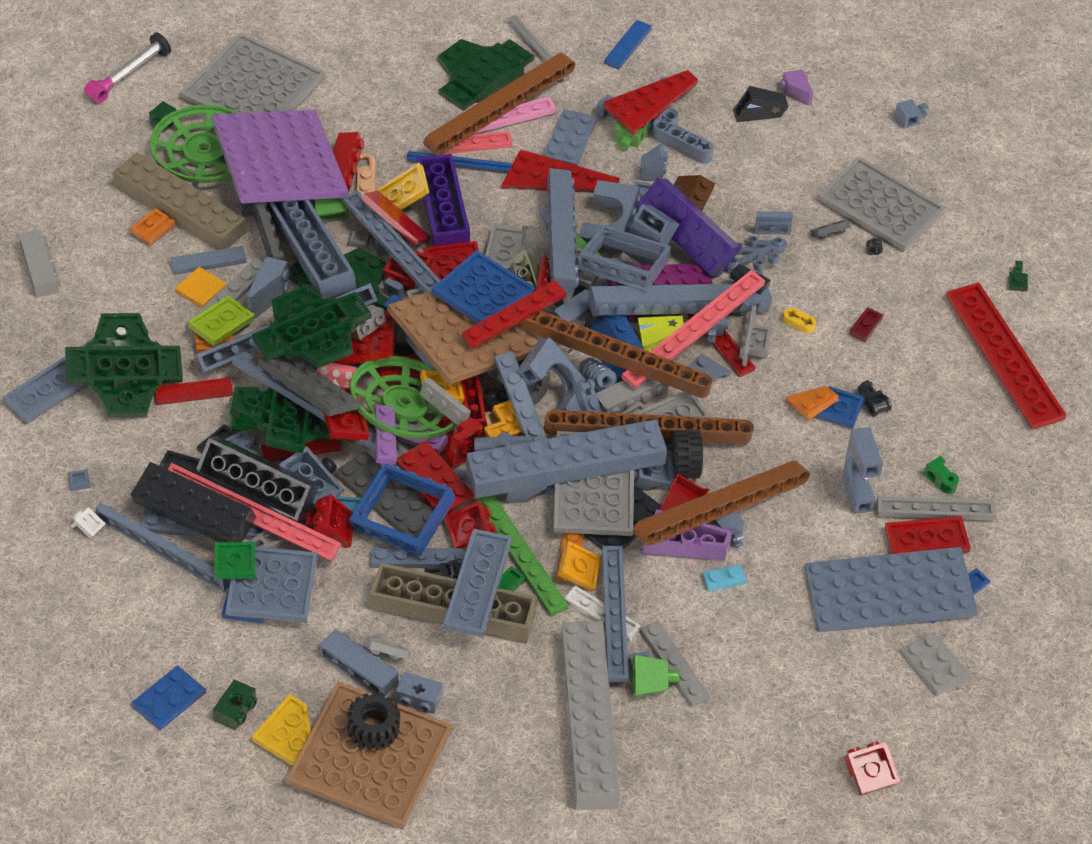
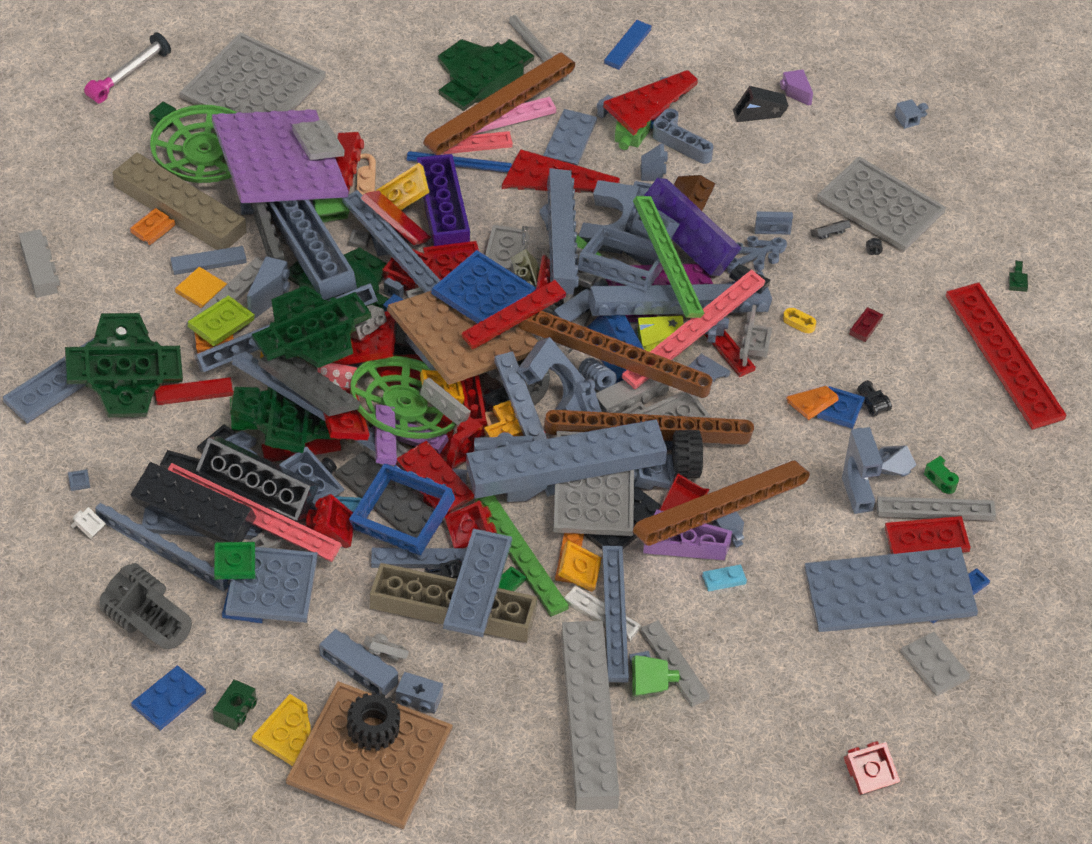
none -> dark grey connector [100,563,192,649]
none -> light grey plate [292,120,345,160]
none -> bright green plate [633,196,705,318]
none -> slope [878,445,916,477]

